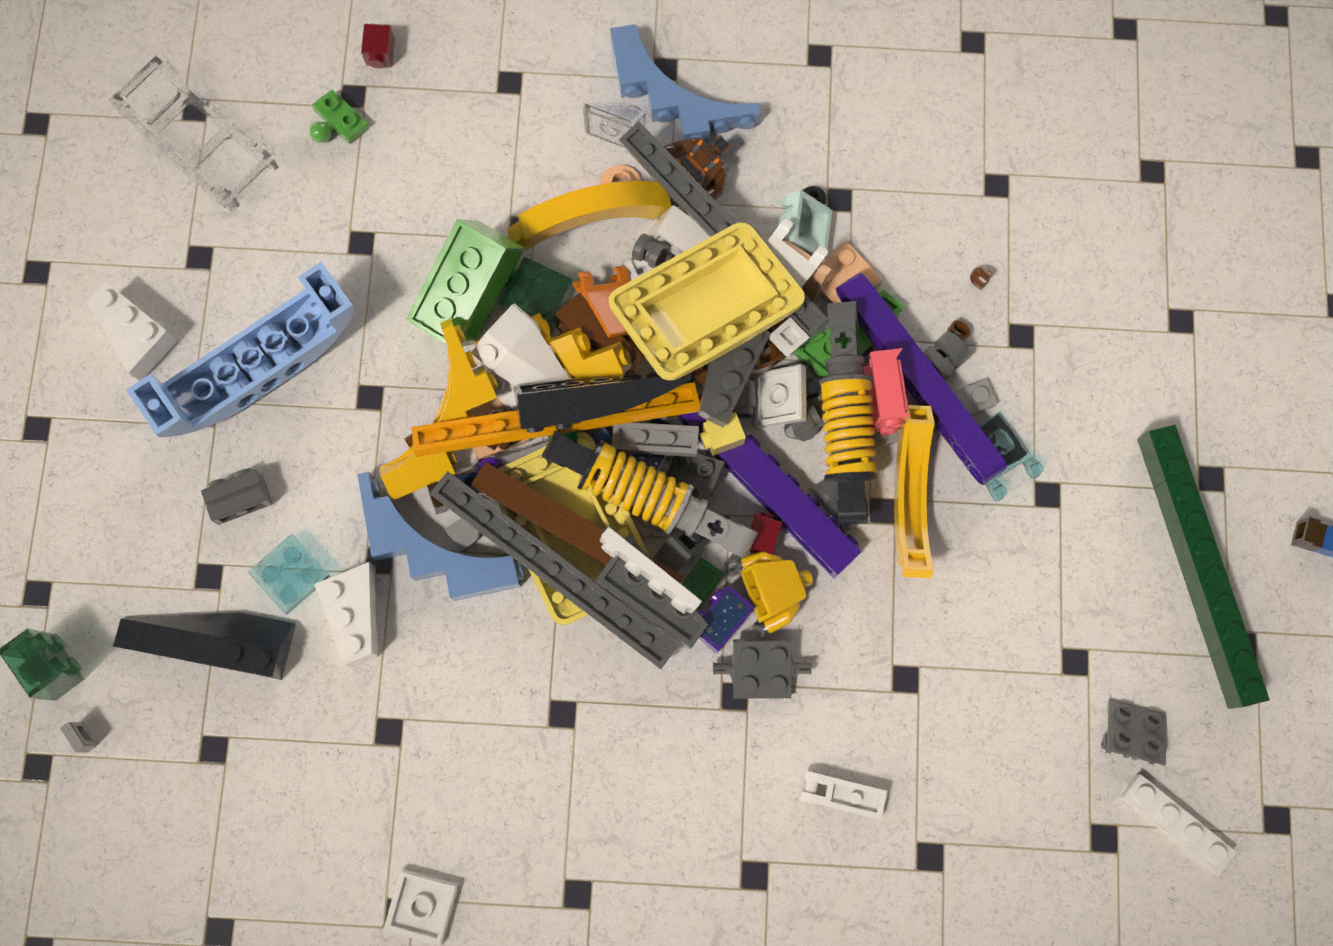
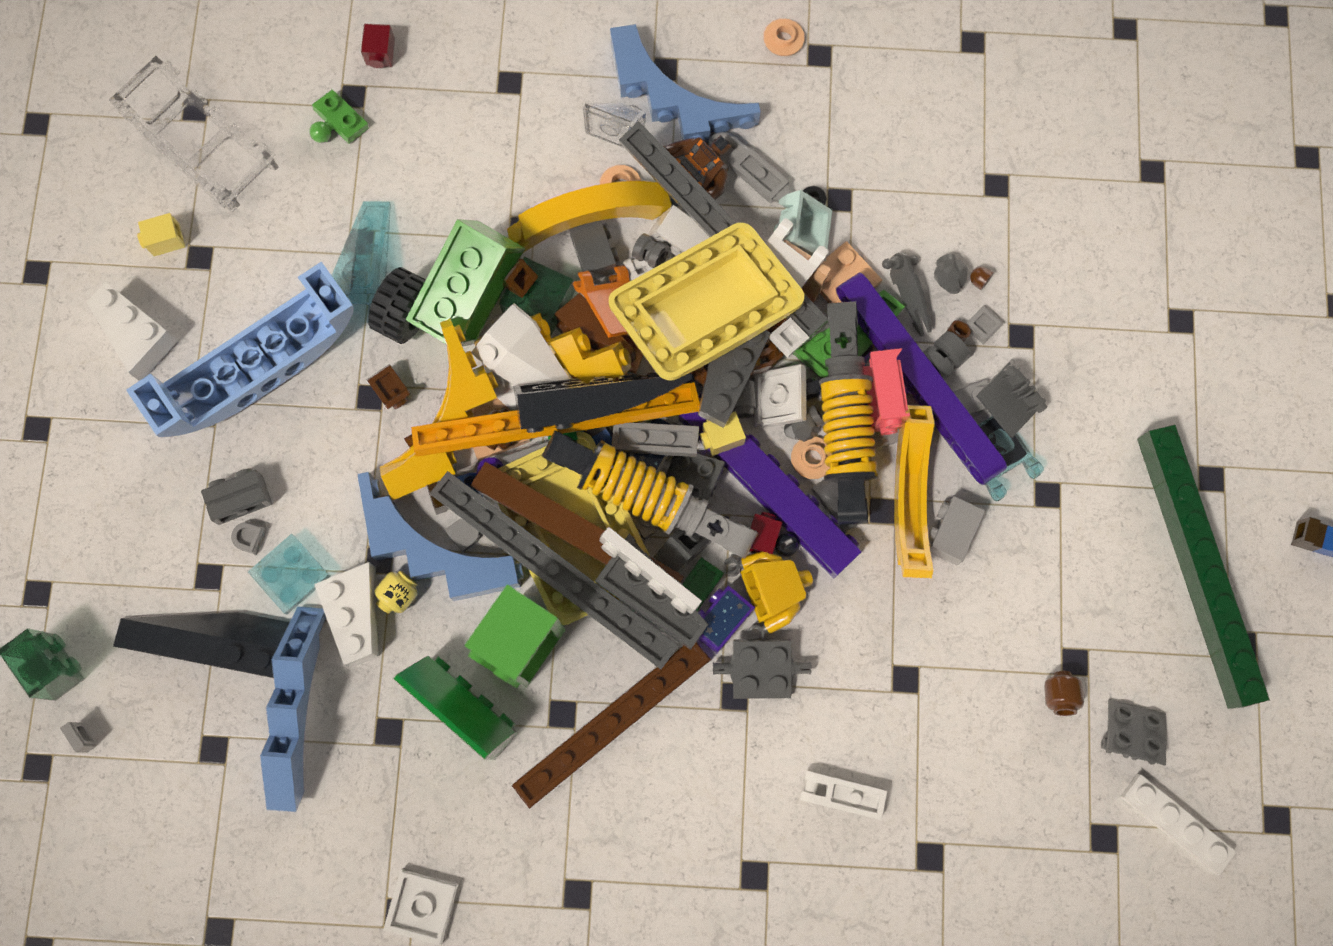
none -> light yellow brick [137,213,185,256]
none -> light grey tile [231,522,266,555]
none -> medium blue arch [260,607,326,812]
none -> clear light blue wedge [332,201,391,304]
none -> reddish brown bracket [366,364,411,409]
none -> black tyre [368,267,426,344]
none -> light yellow head [374,571,418,614]
none -> green slope [393,655,518,760]
none -> bright green hose [464,584,566,688]
none -> reddish brown slope [503,258,539,298]
none -> reddish brown tile [511,641,711,809]
none -> dark grey brick [569,220,620,281]
none -> light grey plate [708,132,790,203]
none -> light nougat piece [764,19,804,56]
none -> black hinge [775,533,798,557]
none -> light nougat piece [791,437,830,479]
none -> dark grey piece [882,252,932,336]
none -> light grey brick [928,496,985,565]
none -> dark grey rock [934,254,968,294]
none -> light grey tile [966,305,1004,345]
none -> dark grey hinge [976,362,1048,438]
none -> reddish brown head [1044,671,1084,716]

